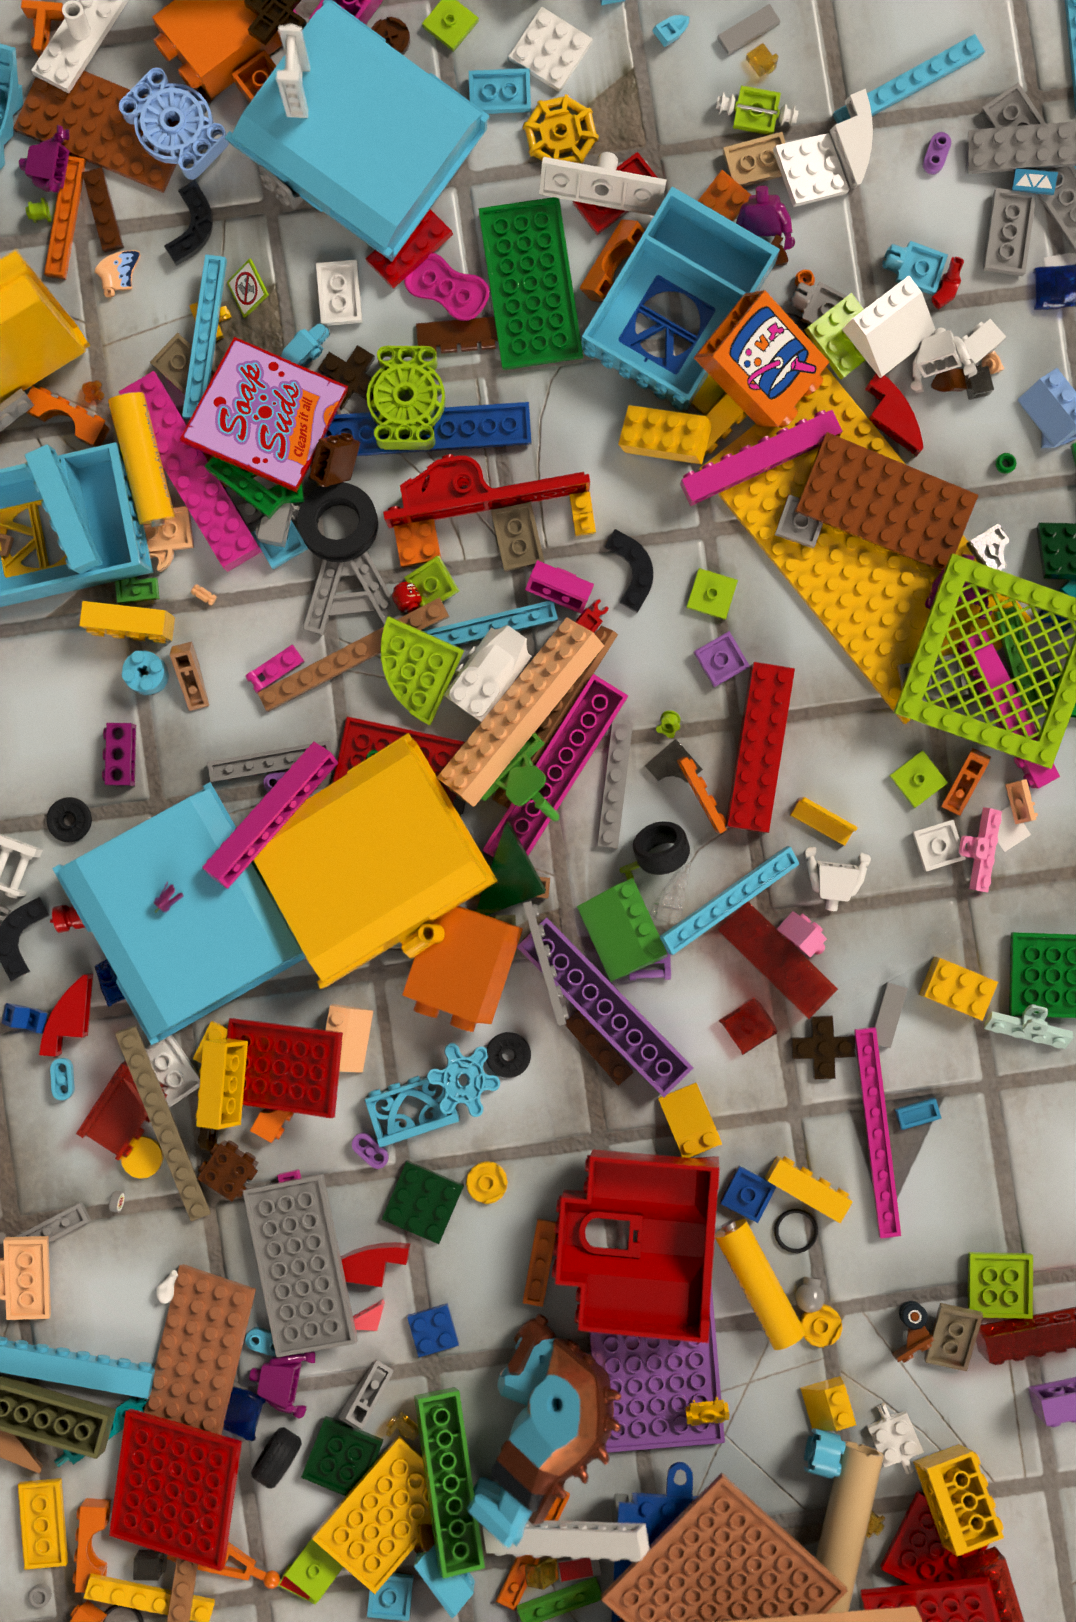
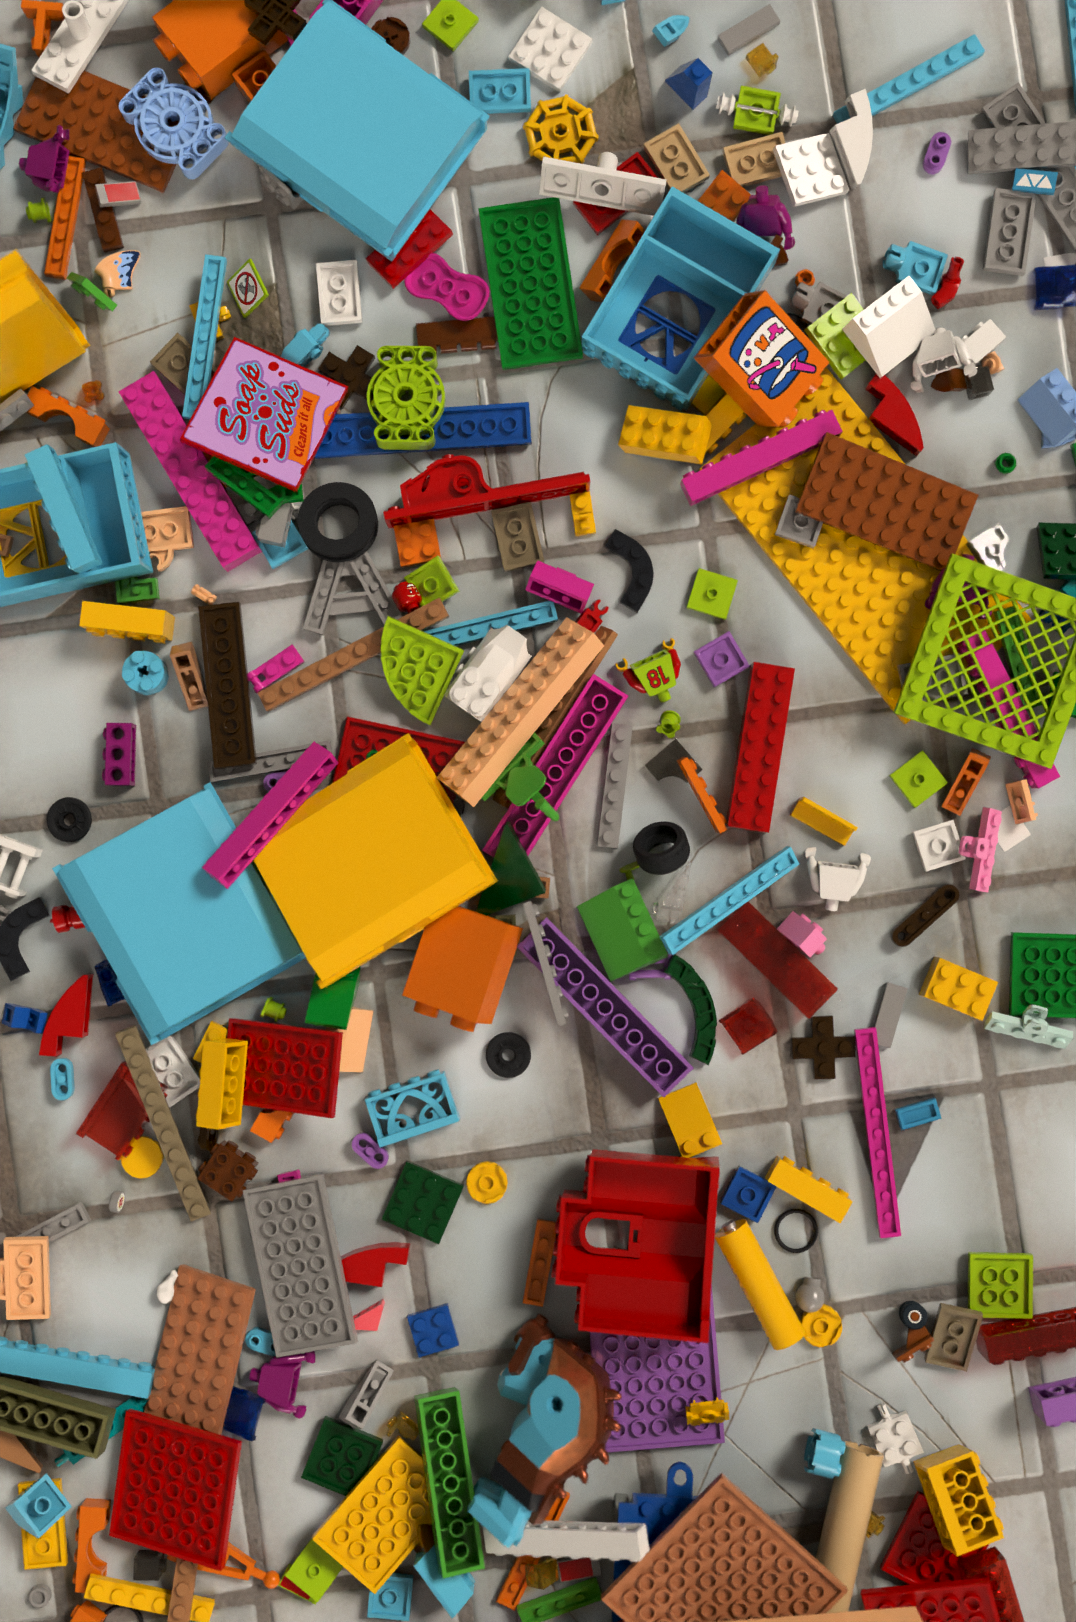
yellow piece [108,392,175,527] -> none
flat silver piece [153,882,184,913] -> none
black plate [164,180,213,266] -> none
black tyre [251,1427,302,1489] -> none
white fence [277,24,310,118] -> none
reddish brown brick [309,433,361,487] -> none
yellow piece [401,924,445,958] -> none
medium azure plate [427,1043,500,1117] -> none
reddish brown plate [565,1010,634,1086] -> none
yellow slope [800,1376,857,1431] -> none
none -> medium azure slope [5,1473,72,1538]
none -> bright green plate [67,272,117,312]
none -> tile [95,181,141,207]
none -> dark brown plate [198,602,257,769]
none -> lime brick [260,996,287,1022]
none -> green slope [305,966,361,1030]
none -> torso [615,638,681,703]
none -> tan plate [643,123,710,193]
none -> dark green tile [663,954,717,1065]
none -> blue slope [665,58,713,110]
none -> dark brown plate [891,884,959,947]

